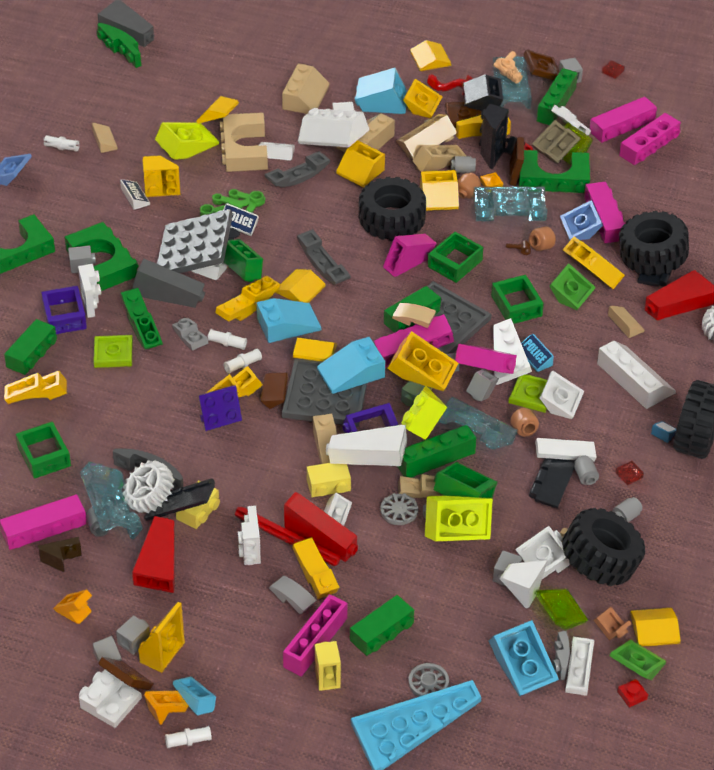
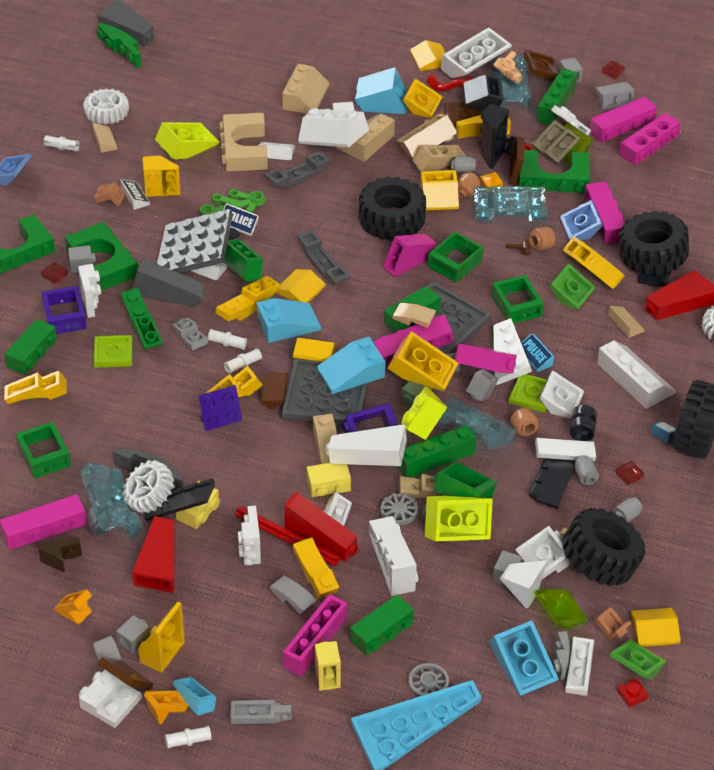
yellow slope [197,96,239,124] -> none
yellow slope [336,140,385,188] -> none
none -> clear red tile [41,262,68,284]
none -> white gear [83,88,129,126]
none -> nougat bracket [94,182,125,206]
none -> light grey hinge [230,700,292,724]
none -> white wedge [369,516,418,596]
none -> white slope [441,28,512,78]
none -> black wheel [570,405,597,441]
none -> light grey hinge [596,82,634,110]

